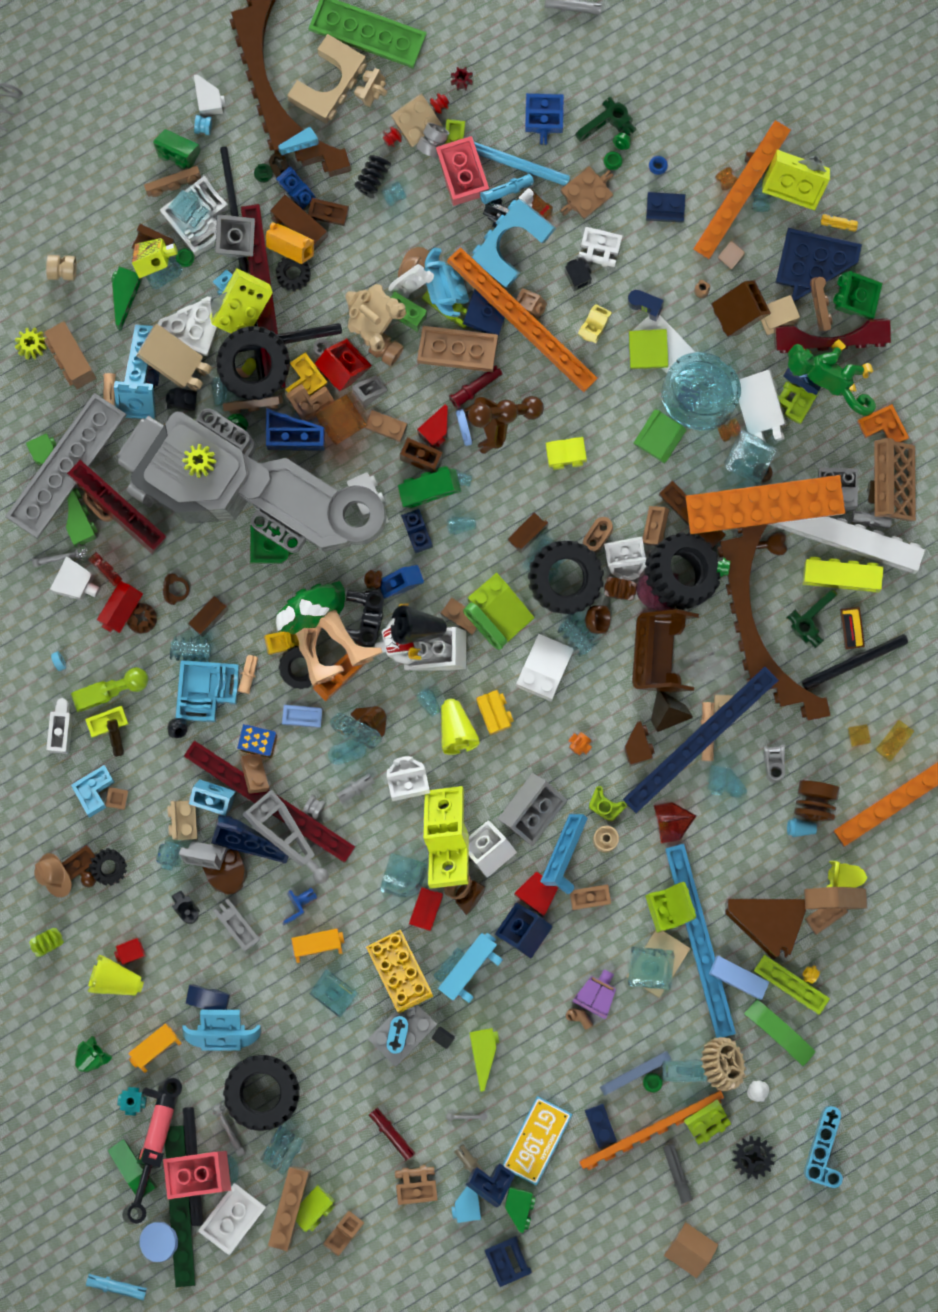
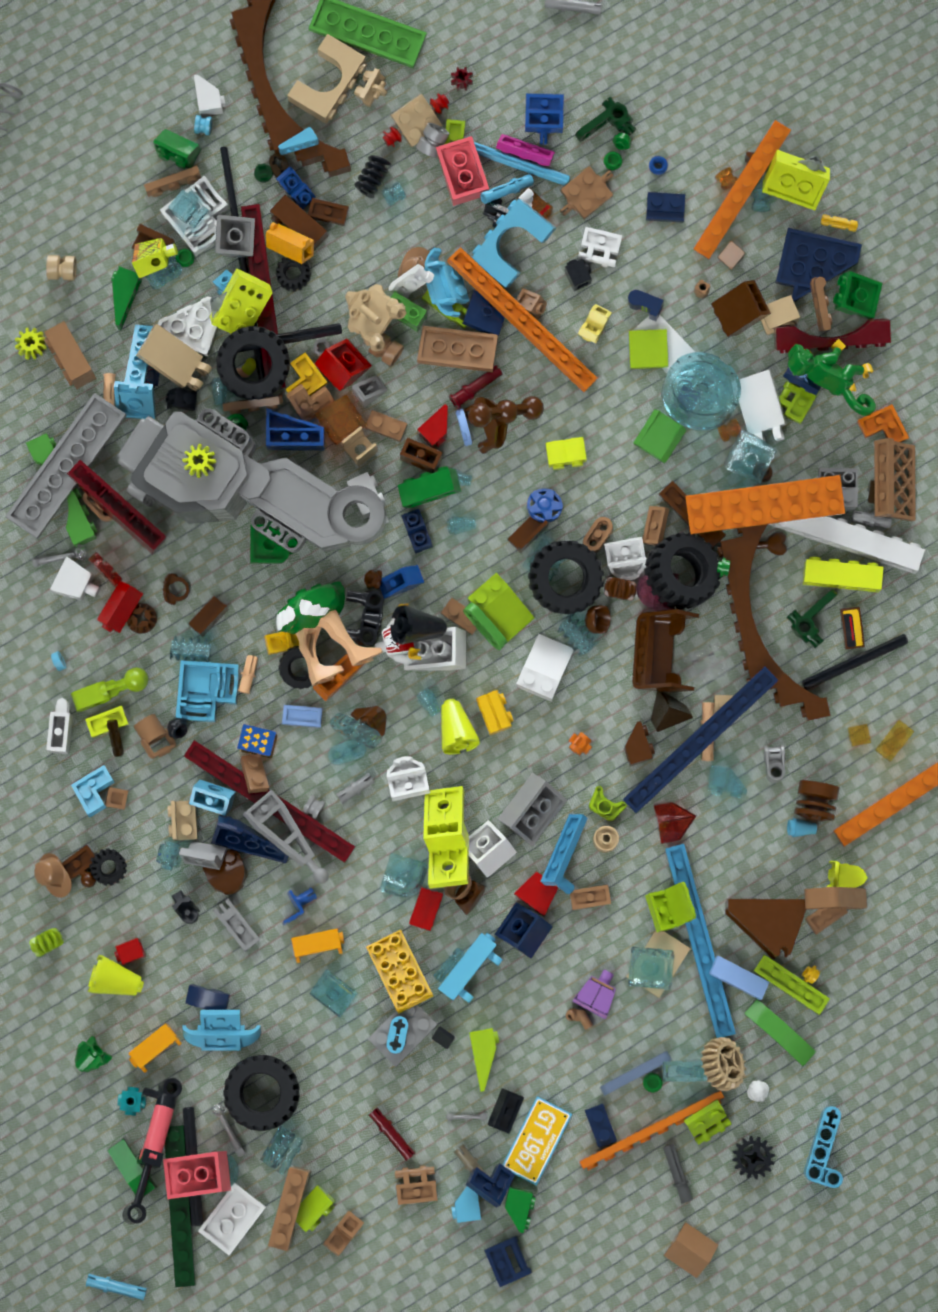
light blue tile [140,1222,178,1262] -> none
none -> medium nougat piece [134,714,176,759]
none -> tan piece [342,426,378,467]
none -> black slope [488,1088,524,1134]
none -> dark pink plate [496,134,555,166]
none -> blue wheel [527,489,563,523]

